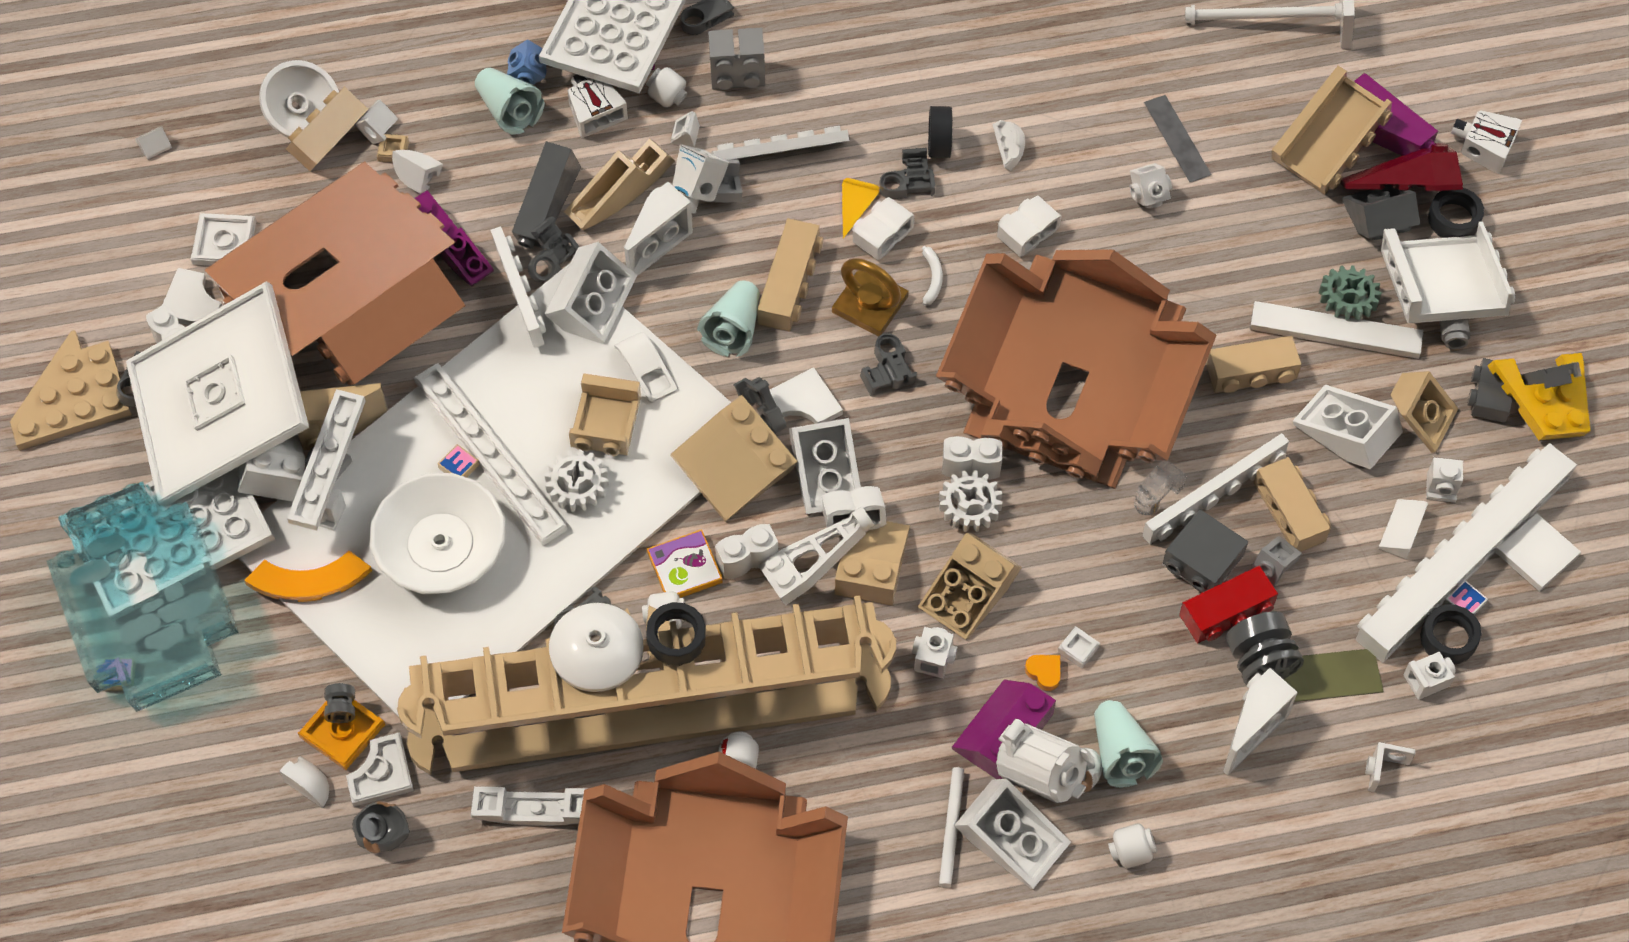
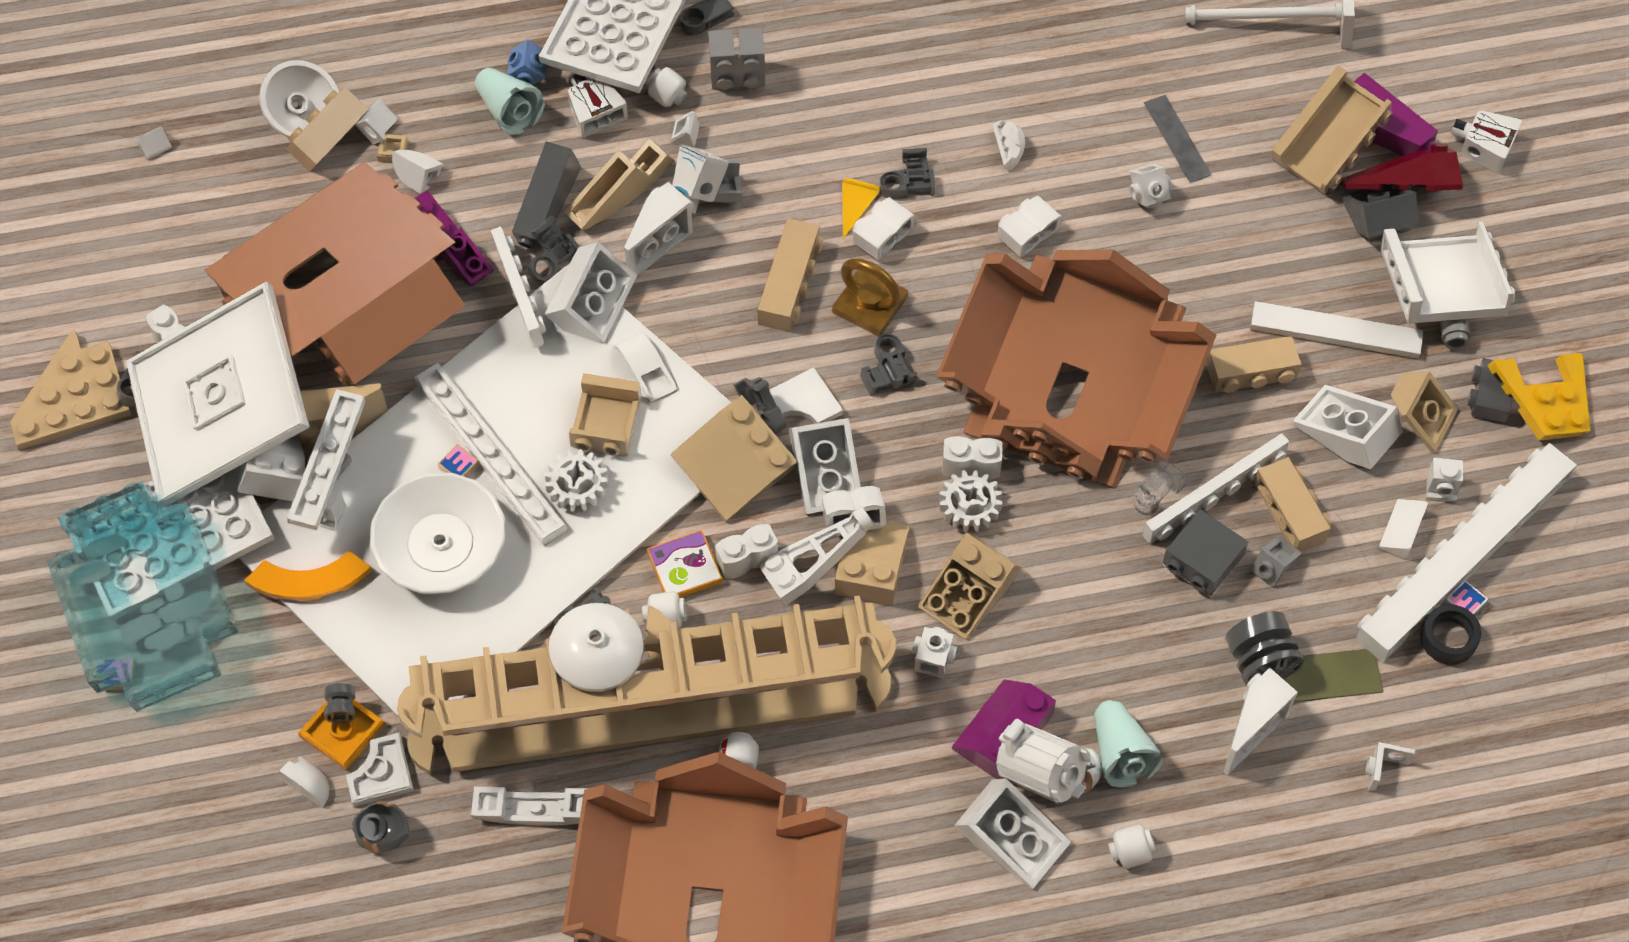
white tile [162,268,222,325] -> none
white tile [190,213,256,266] -> none
black tyre [646,602,706,666] -> none
light aqua cone [697,281,760,357] -> none
white plate [711,126,850,160] -> none
white piece [922,246,943,306] -> none
black tyre [928,106,953,158] -> none
white bar [939,767,964,888] -> none
light orange tile [1025,655,1060,691] -> none
white tile [1057,626,1100,669] -> none
red brick [1179,565,1278,644] -> none
sand green gear [1318,265,1382,321] -> none
white brick [1403,652,1456,700] -> none
black tyre [1428,188,1484,238] -> none
white tile [1495,513,1581,592] -> none
dark grey piece [1521,362,1582,389] -> none

